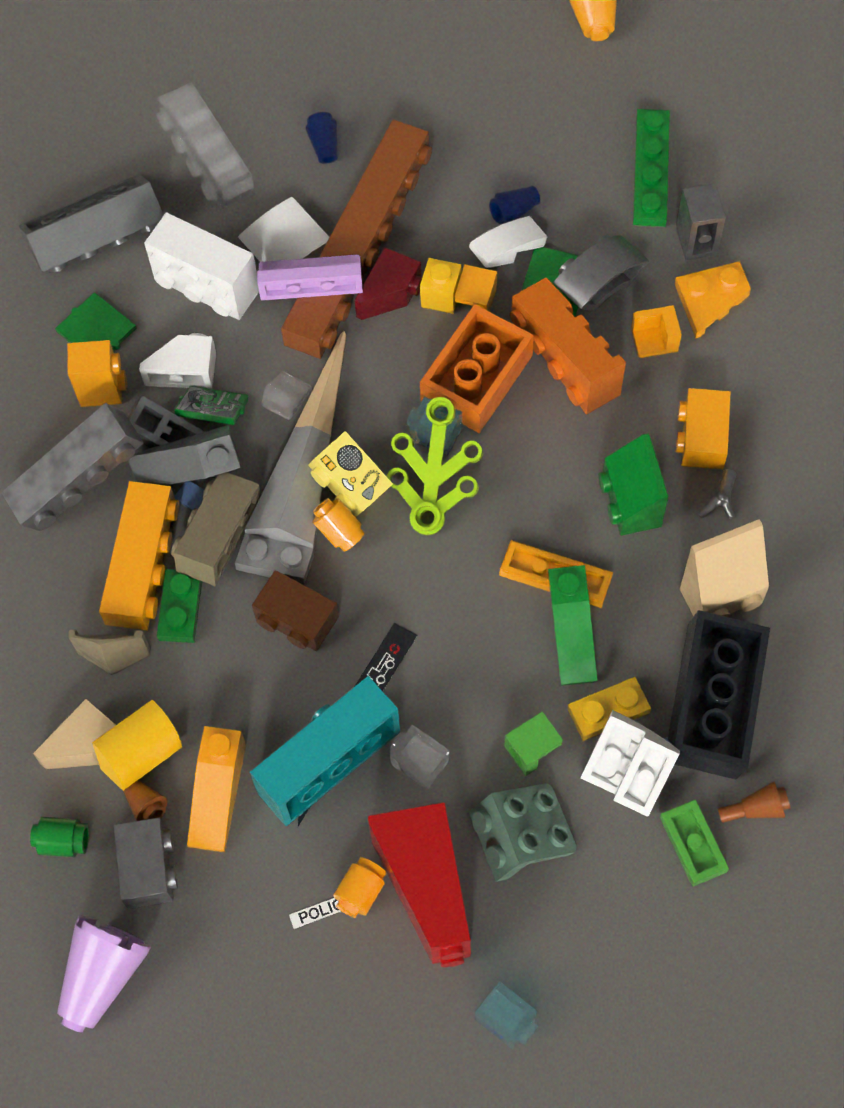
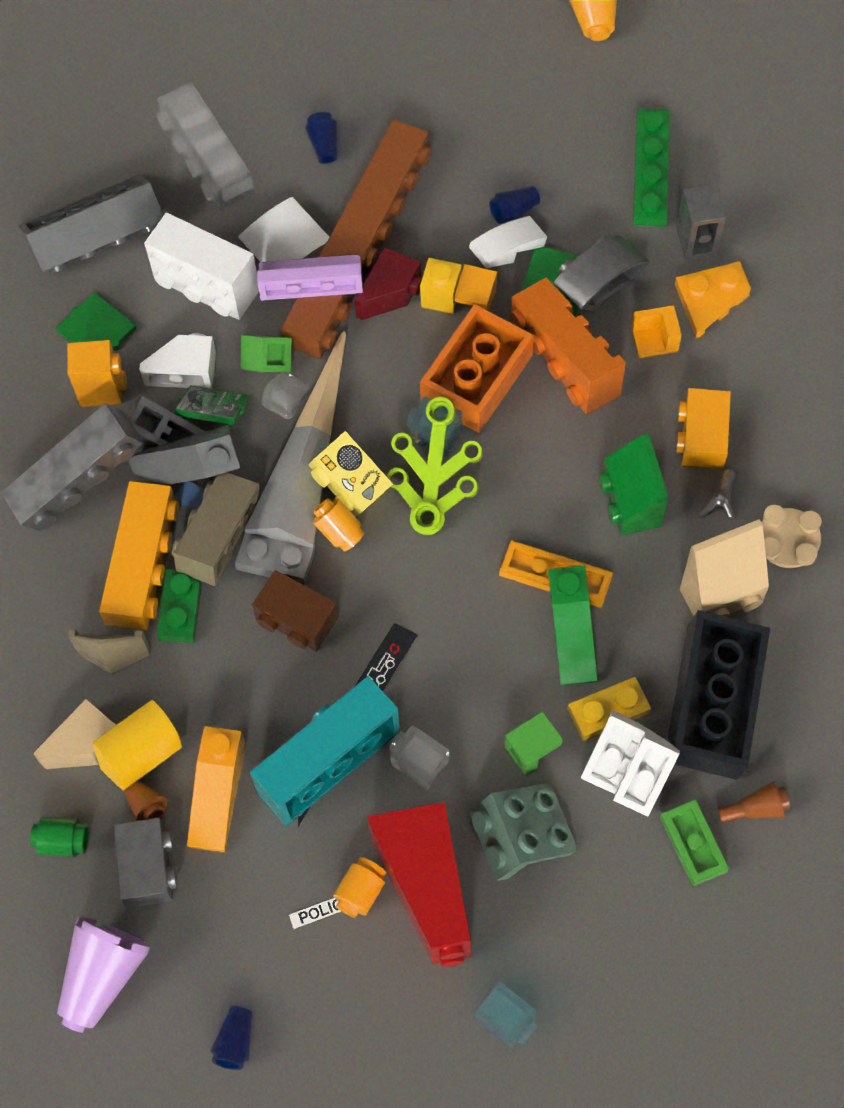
none -> clear blue cone [210,1006,253,1070]
none -> bright green panel [240,335,292,372]
none -> tan piece [761,505,822,568]

